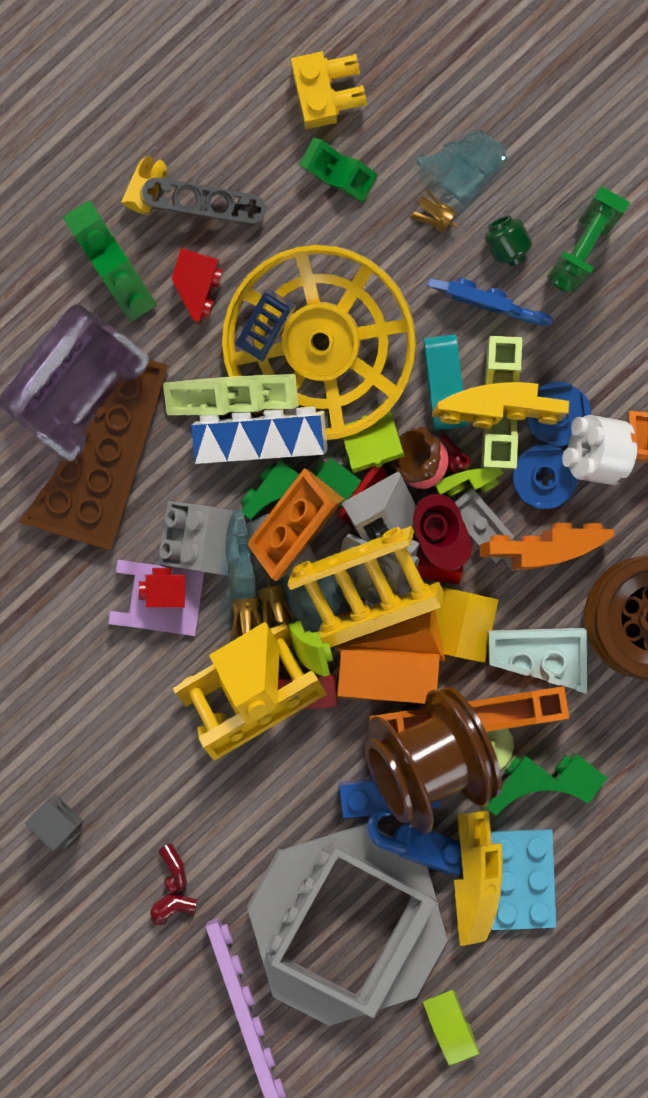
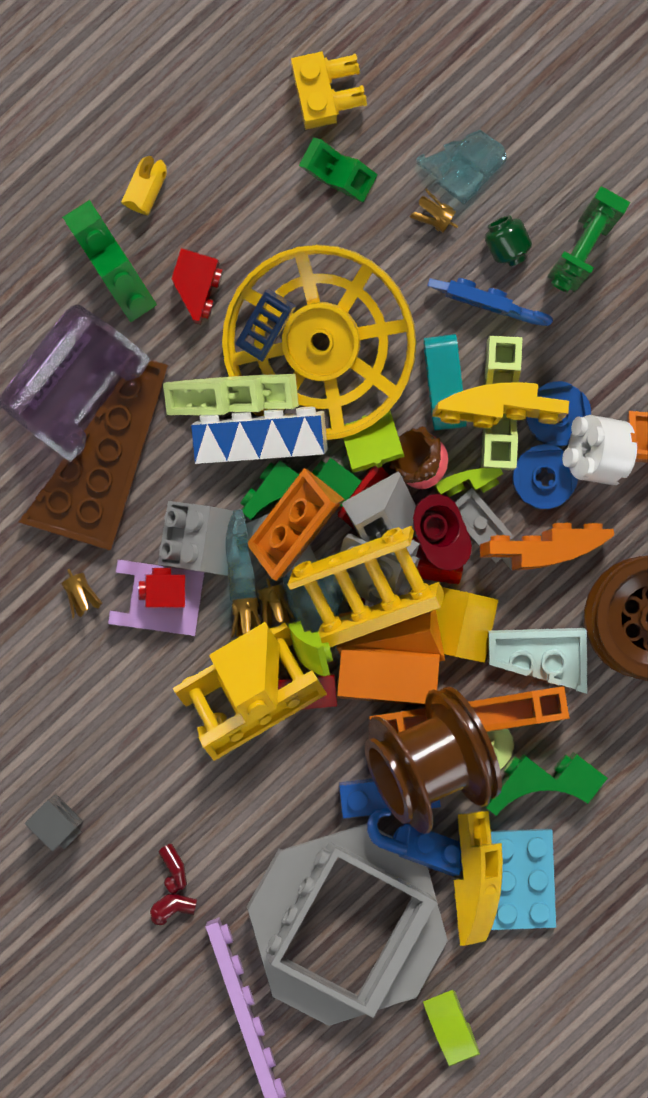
dark grey beam [140,178,266,225] -> none
dark red arm [440,433,471,474] -> none
none -> pearl gold piece [61,569,103,619]

